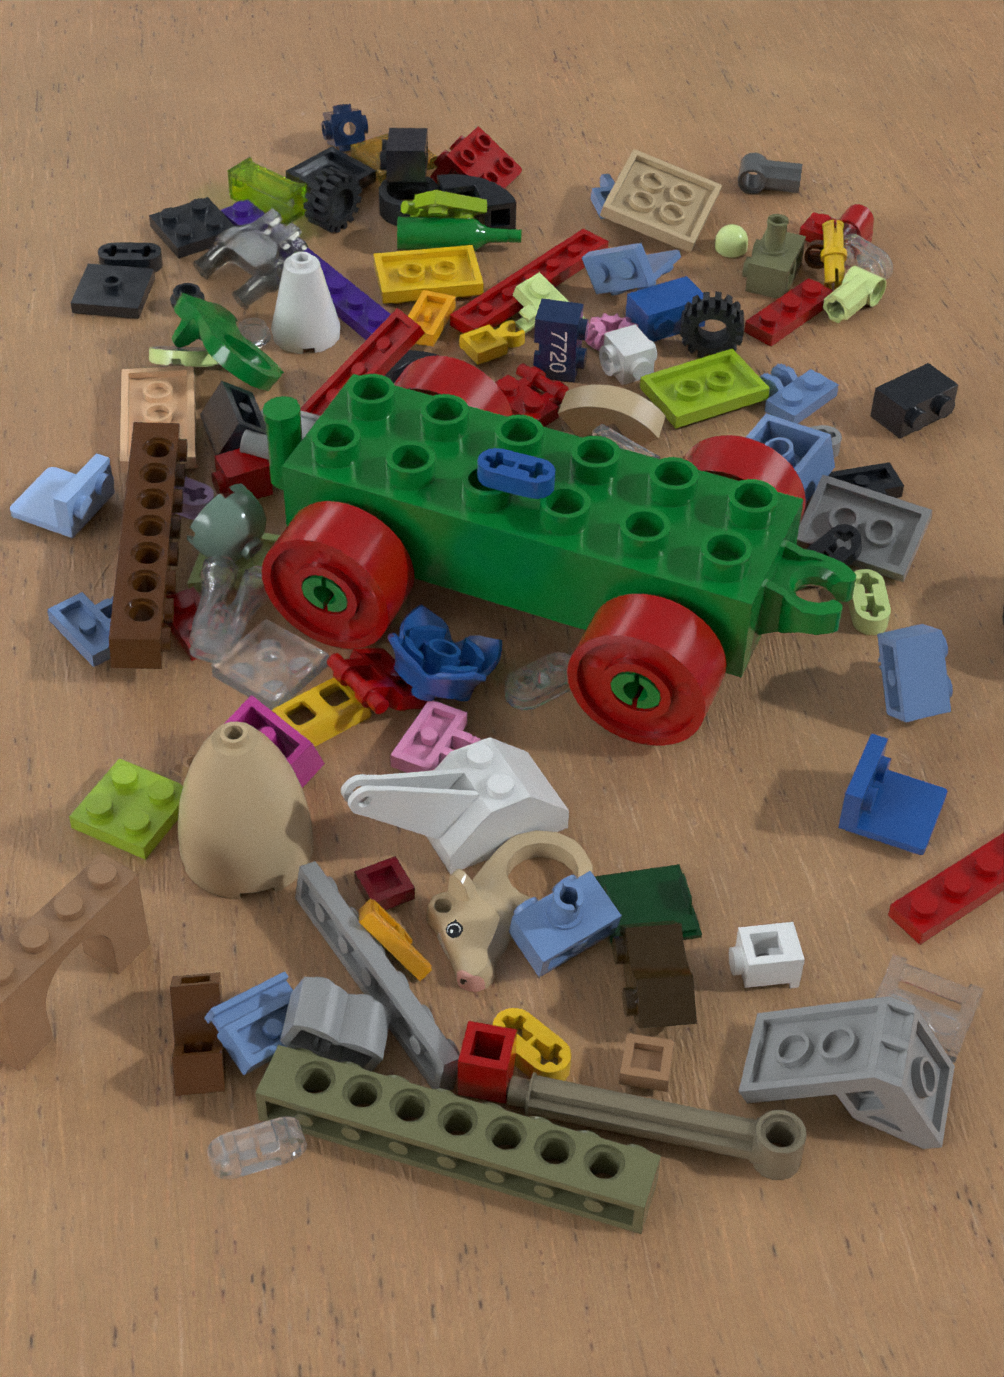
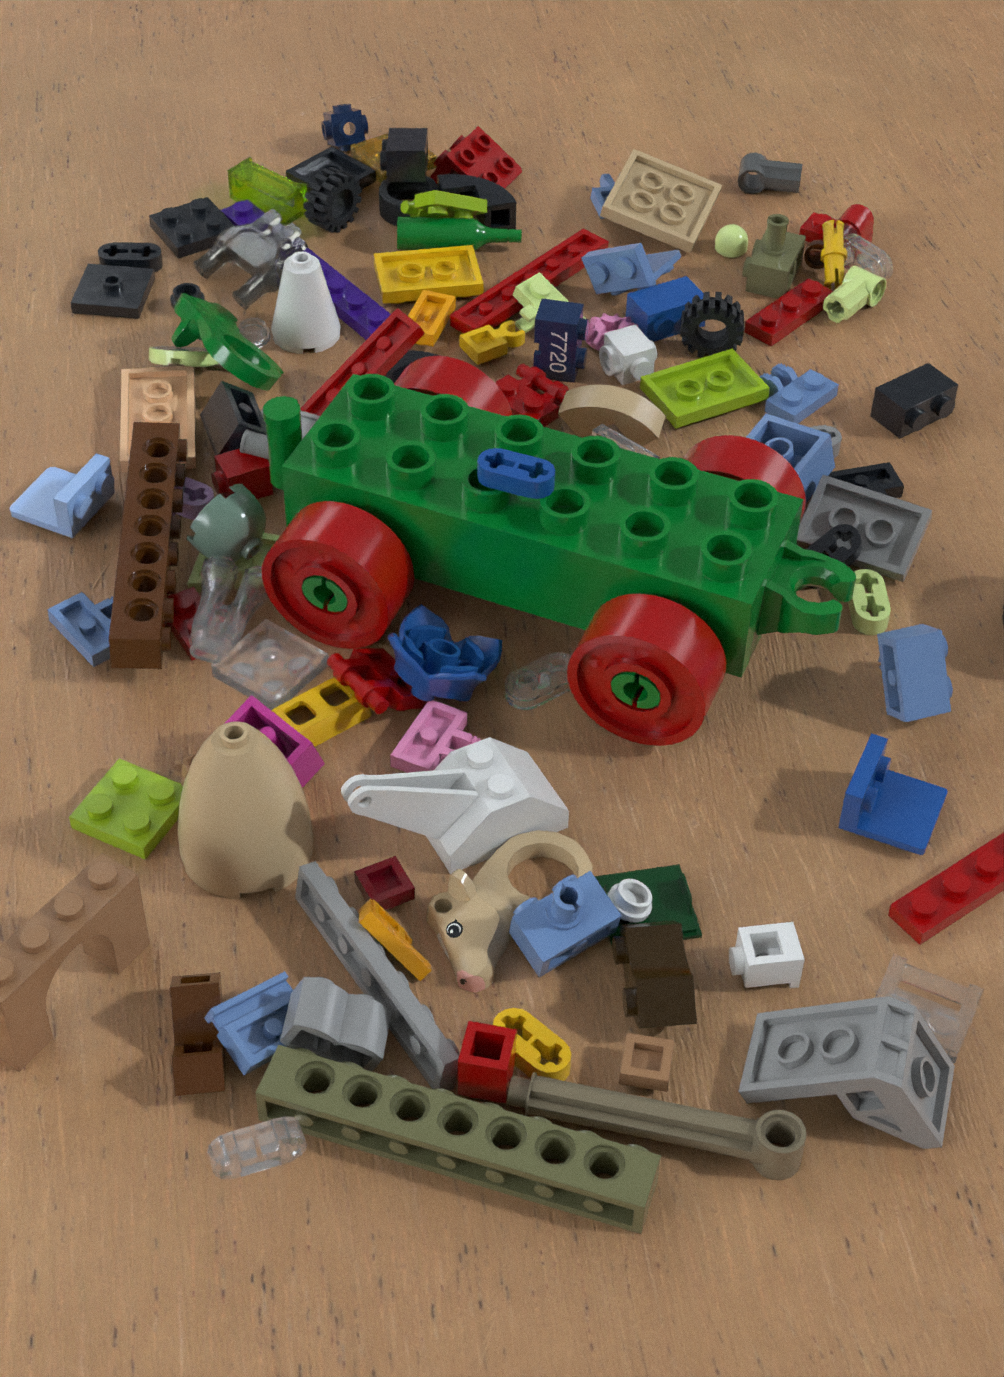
none -> white plate [608,879,652,922]

